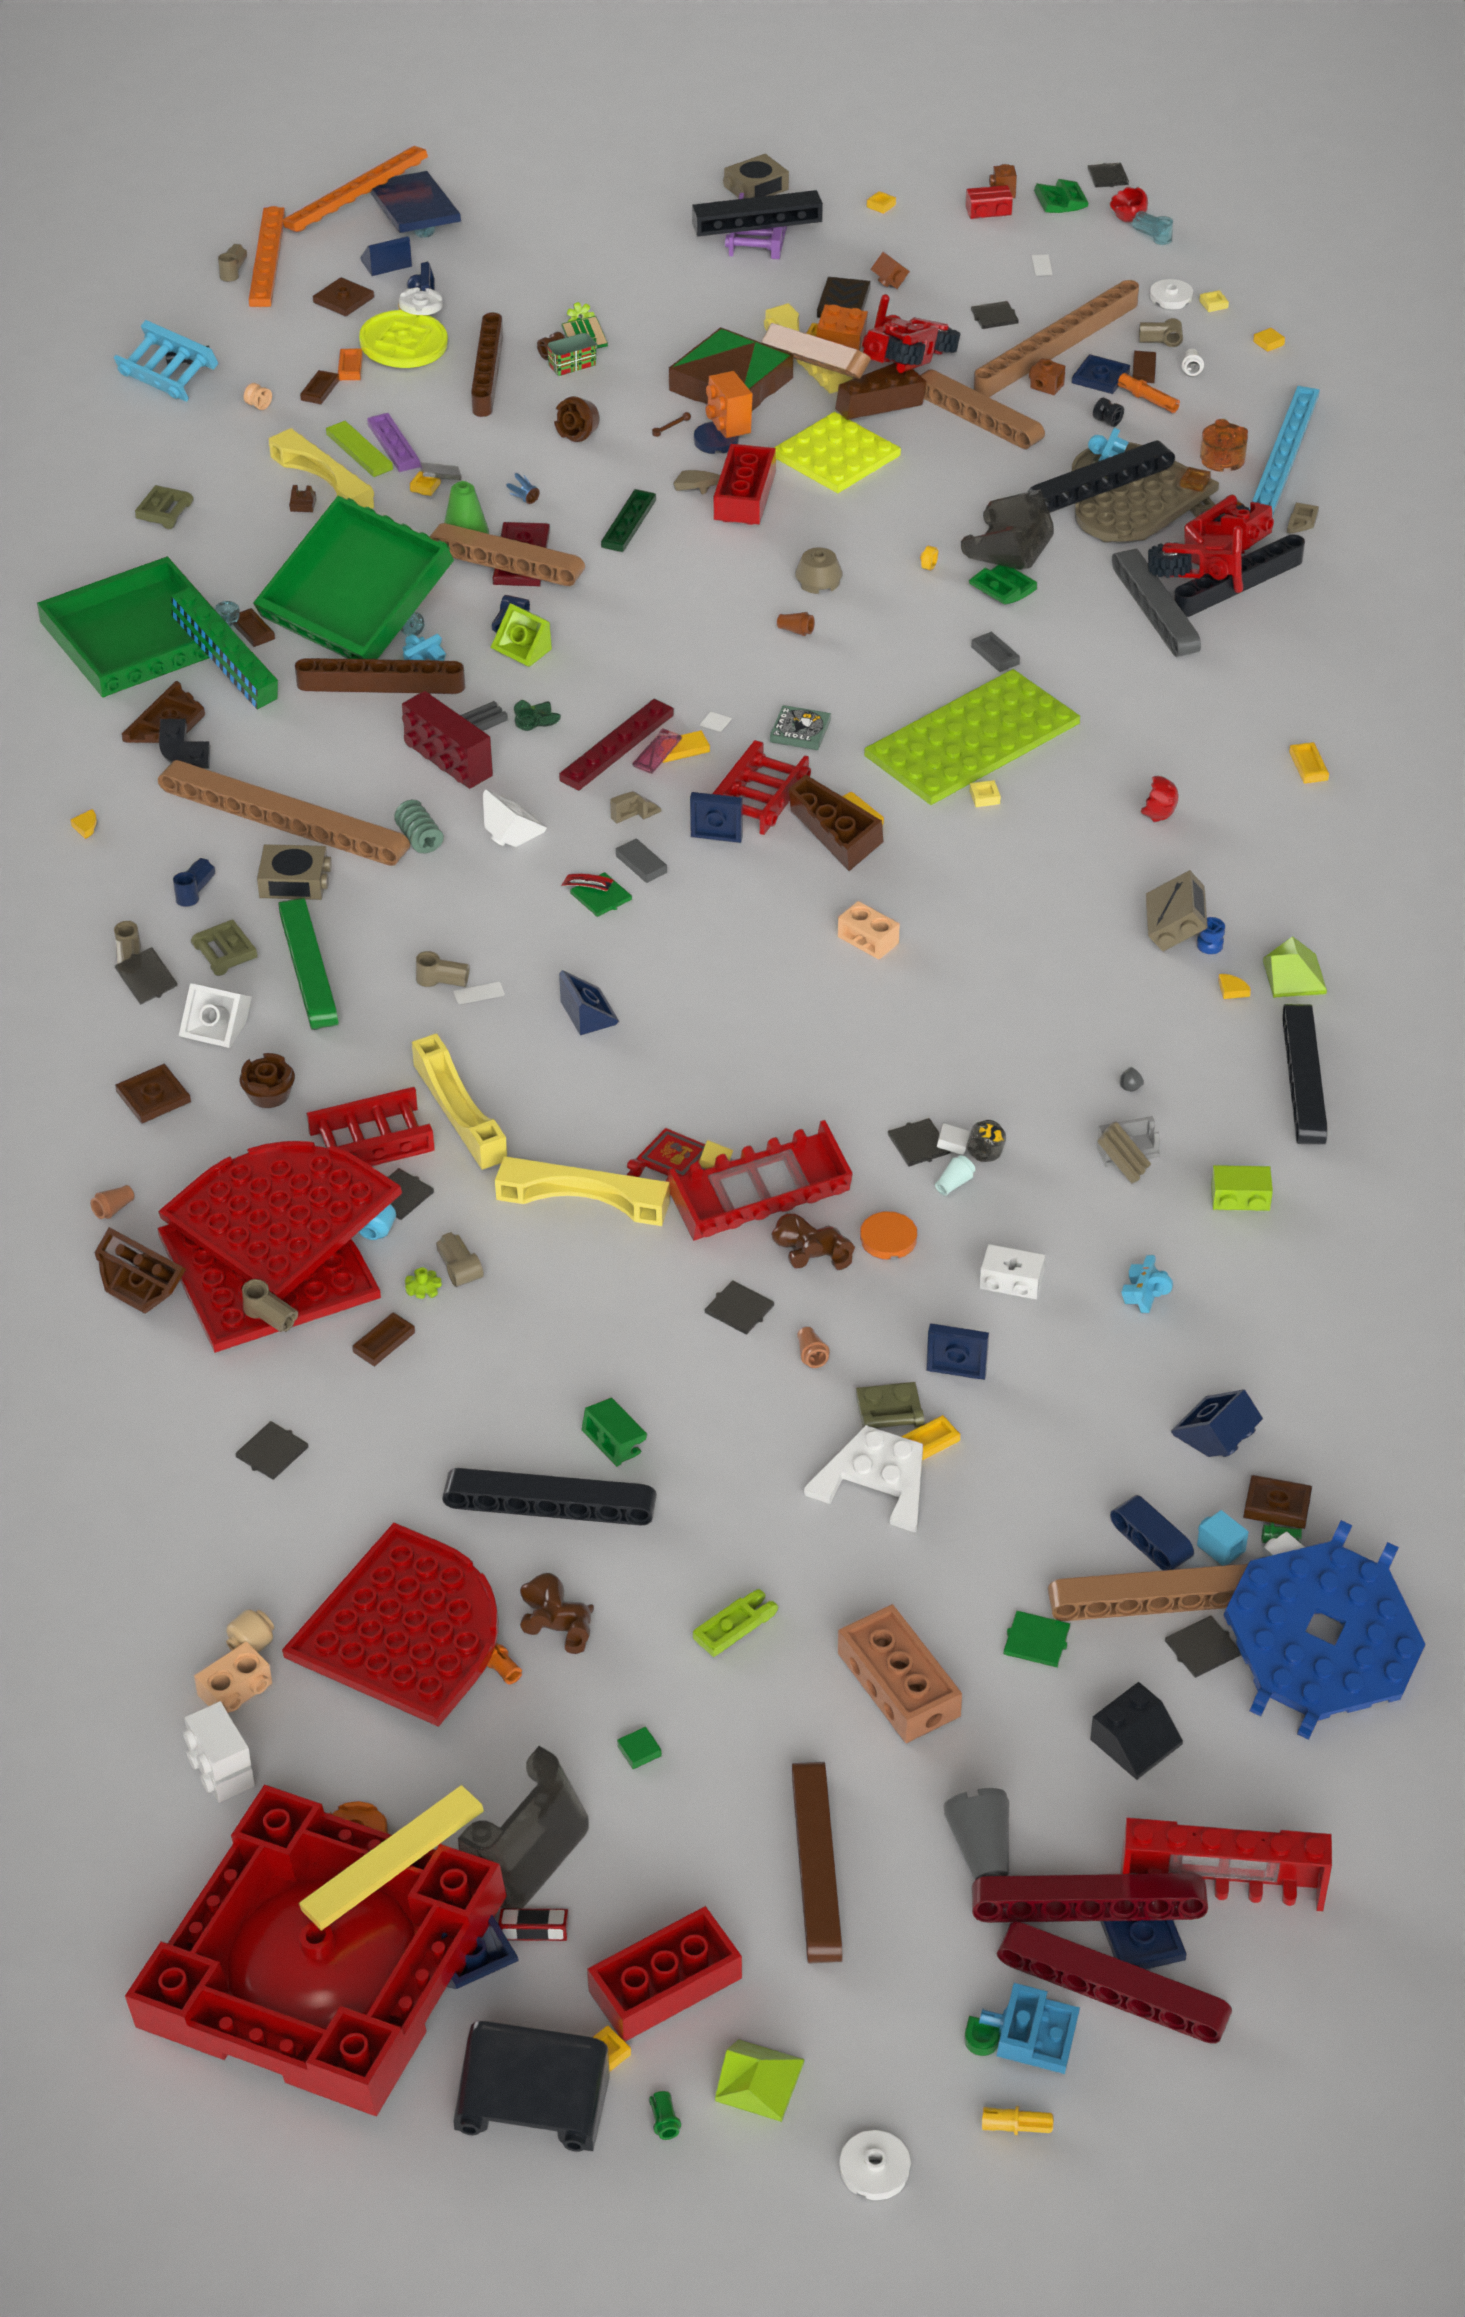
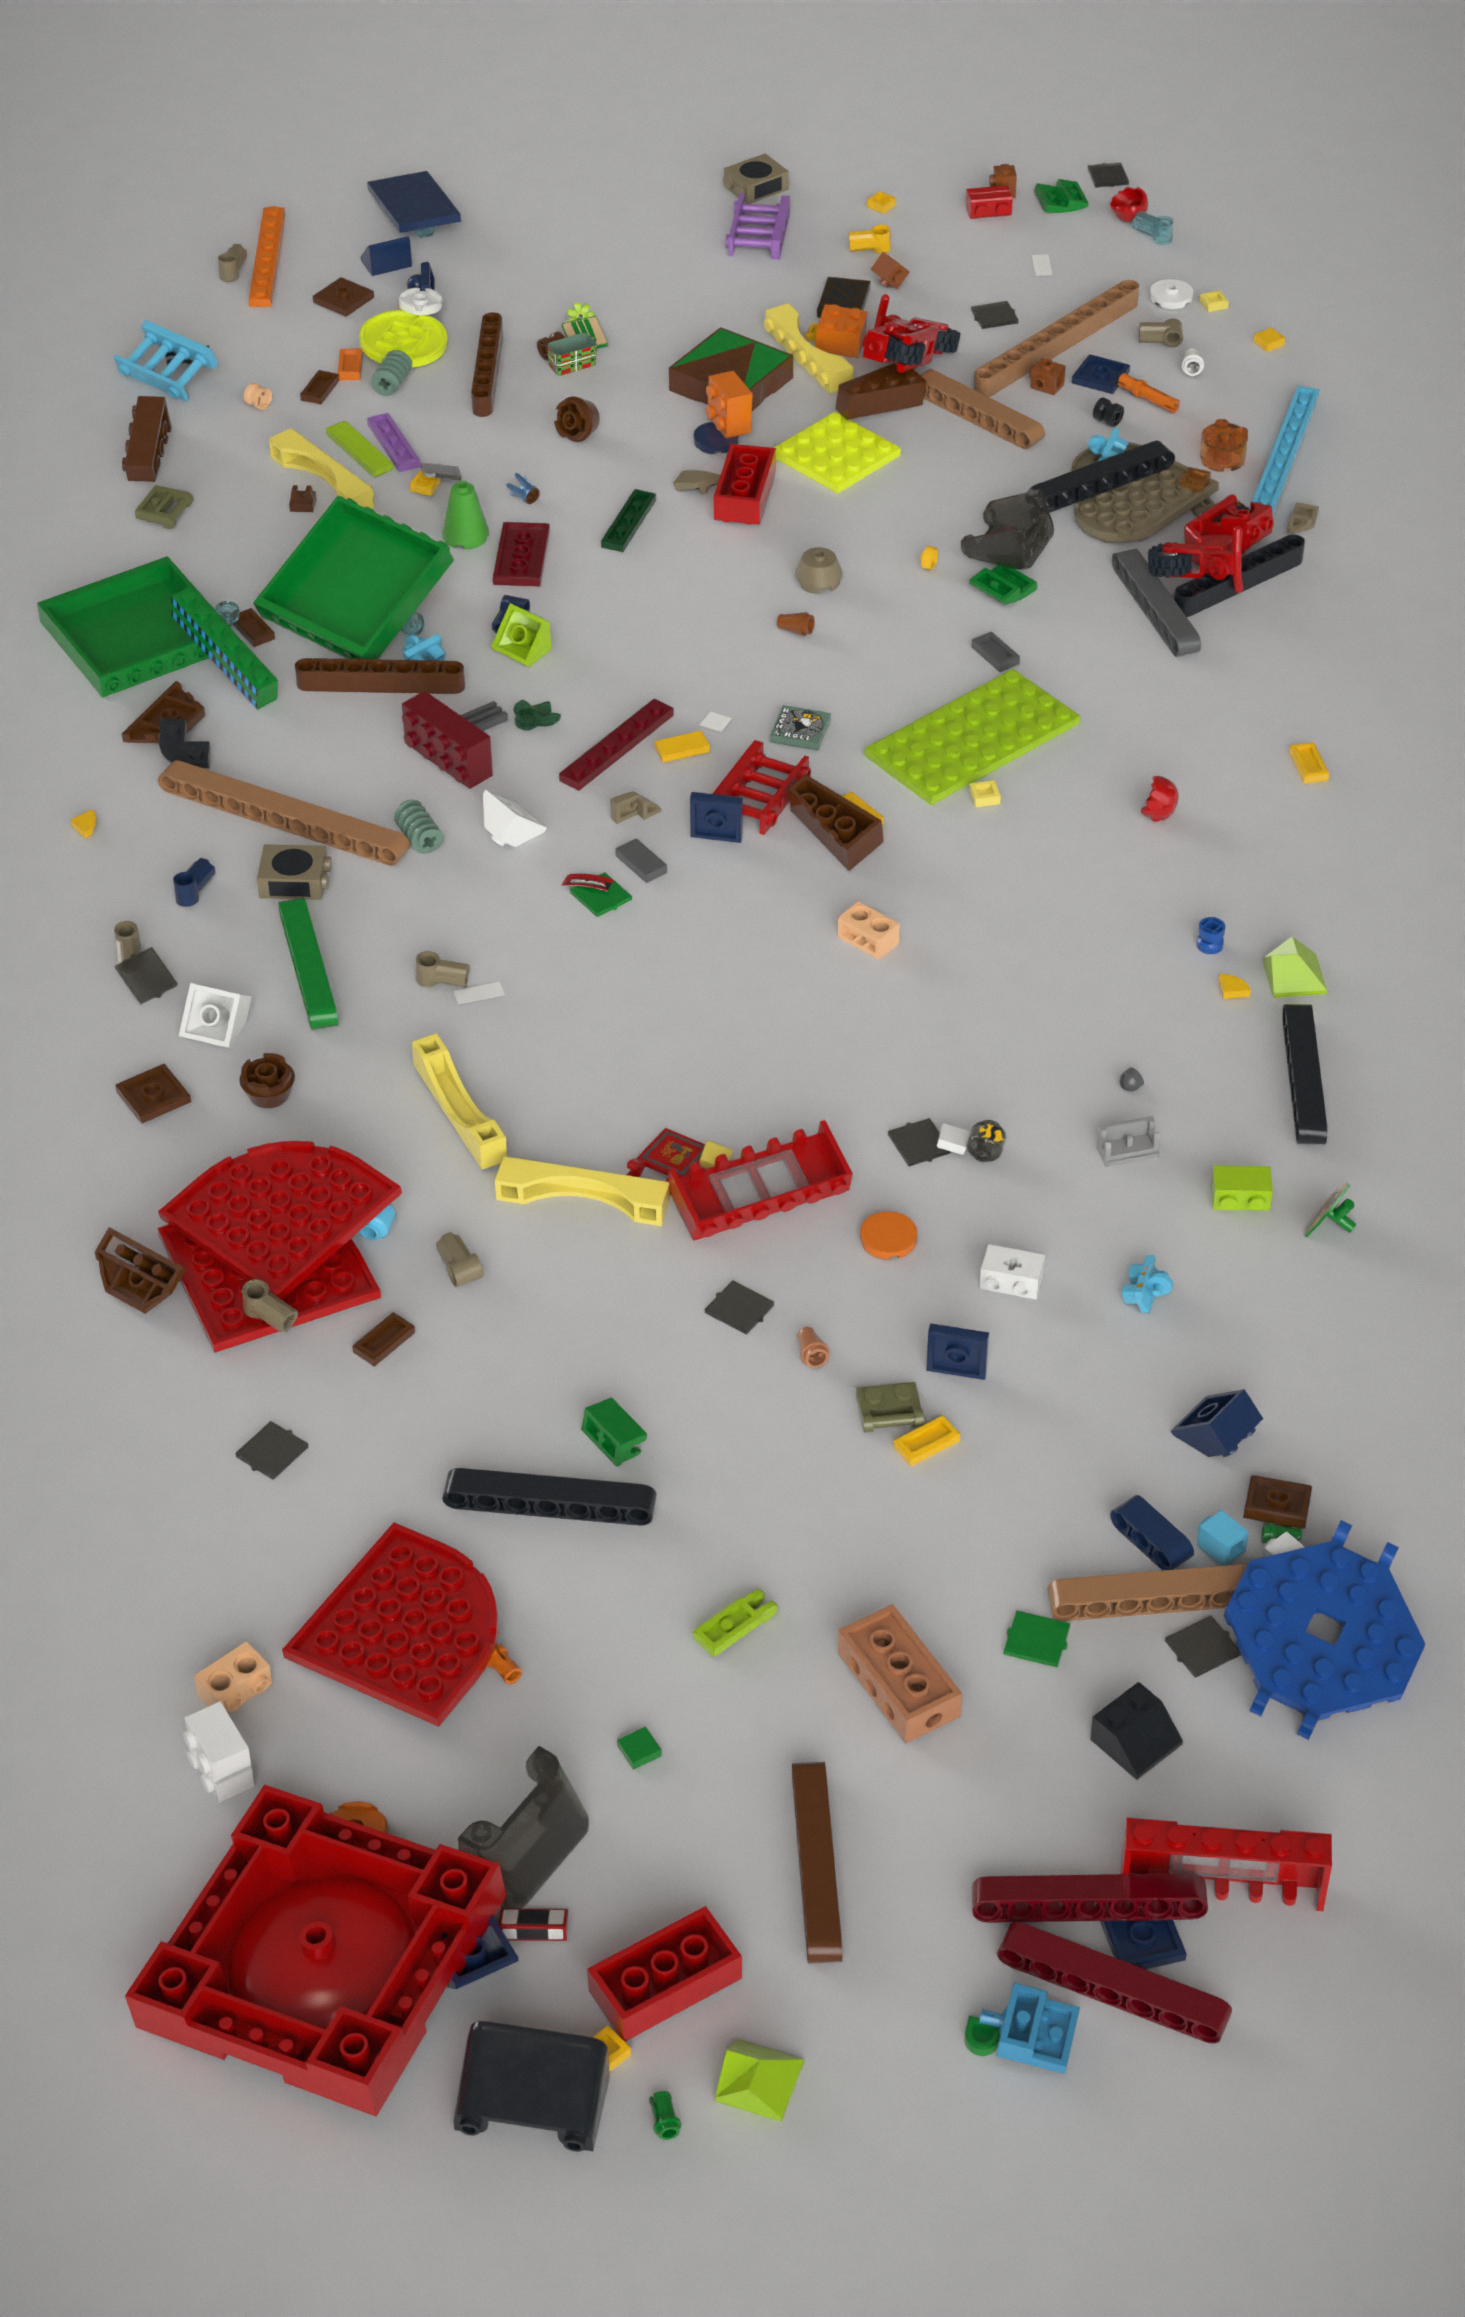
nougat cone [90,1185,135,1219] -> none
olive plate [191,919,257,976] -> none
tan head [226,1609,274,1653] -> none
orange plate [282,146,428,232] -> none
light yellow tile [299,1785,484,1931] -> none
red fence [306,1087,435,1166] -> none
clear smoke piece [388,1168,434,1220] -> none
lime plant [405,1267,442,1299] -> none
medium nougat beam [430,523,585,586] -> none
reddish brown animal [520,1573,594,1654] -> none
dark blue slope [559,970,619,1036] -> none
clear pink slope [632,728,682,774] -> none
reddish brown hinge [652,412,691,437] -> none
black brick [692,190,823,237] -> none
beam [761,323,871,380] -> none
reddish brown animal [771,1214,855,1270] -> none
white wing [804,1425,923,1533] -> none
white plate [839,2130,911,2201] -> none
light aqua cone [935,1155,975,1196] -> none
dark grey cone [943,1788,1009,1880] -> none
yellow axle [982,2106,1054,2135] -> none
dark tan tile [1097,1121,1151,1184] -> none
reddish brown tile [1132,350,1156,383] -> none
dark tan brick [1146,870,1208,951] -> none
none -> reddish brown wedge [122,396,172,482]
none -> sand green piece [371,350,412,396]
none -> yellow piece [849,225,891,254]
none -> green shield [1305,1183,1356,1237]

